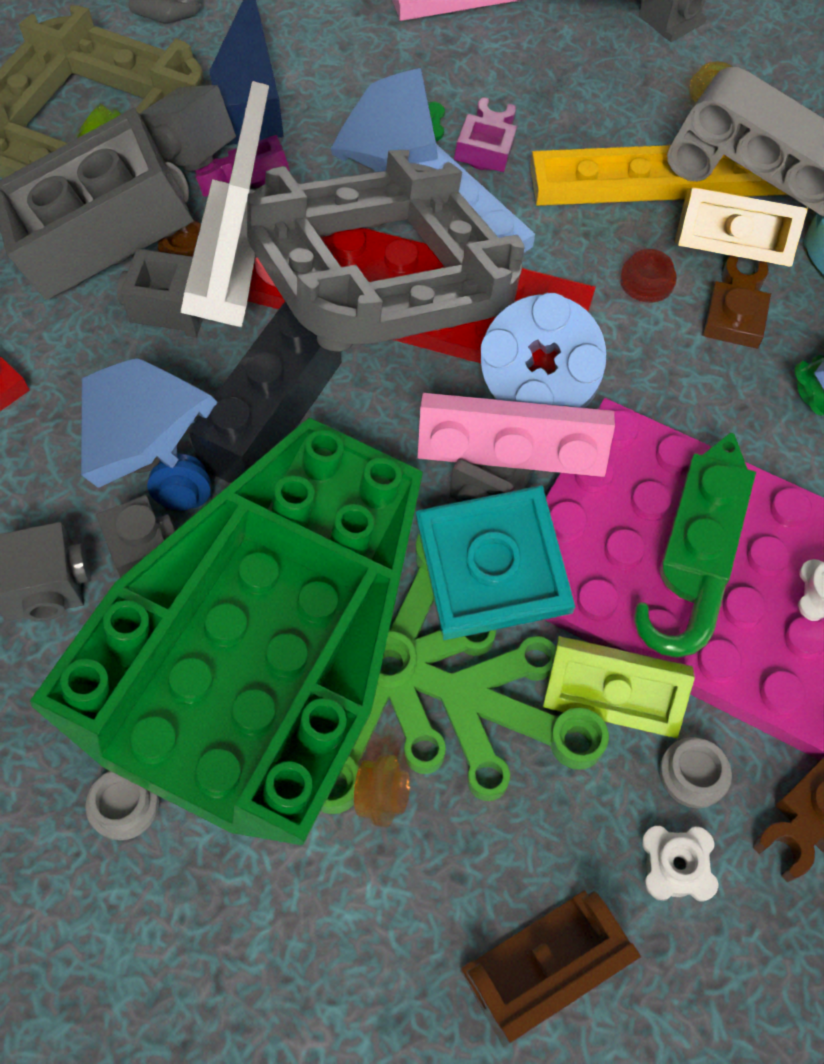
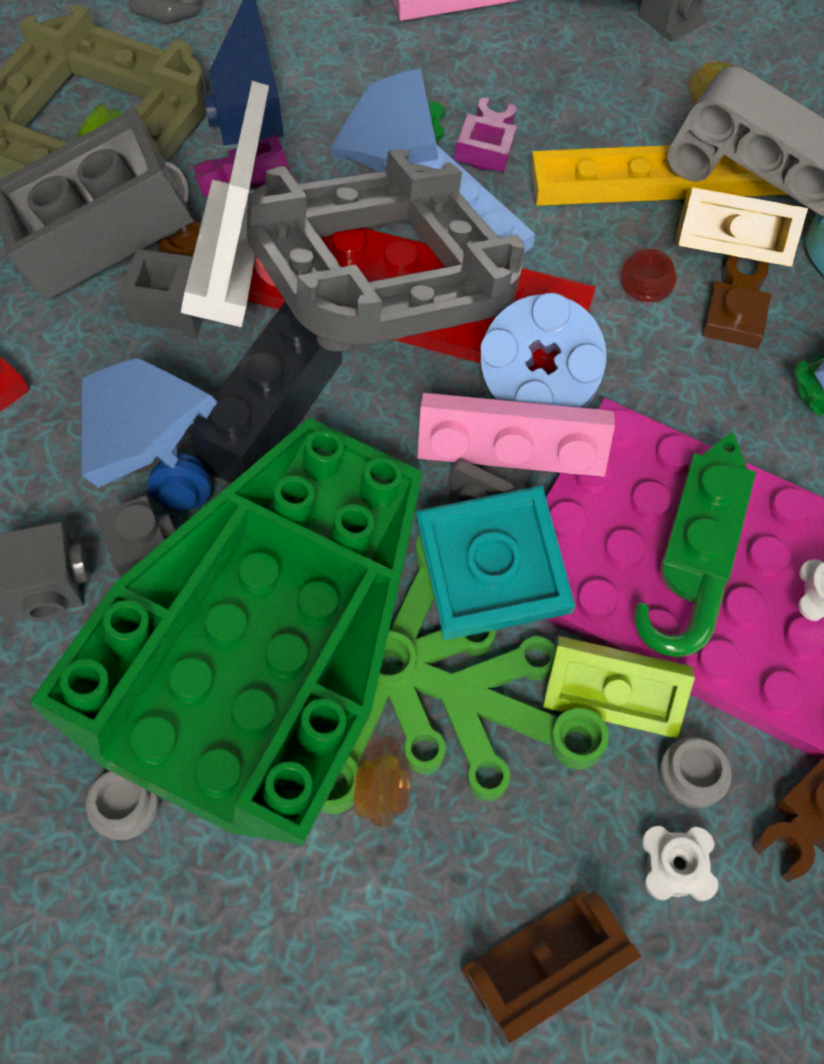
dark grey brick [139,85,236,171] -> none

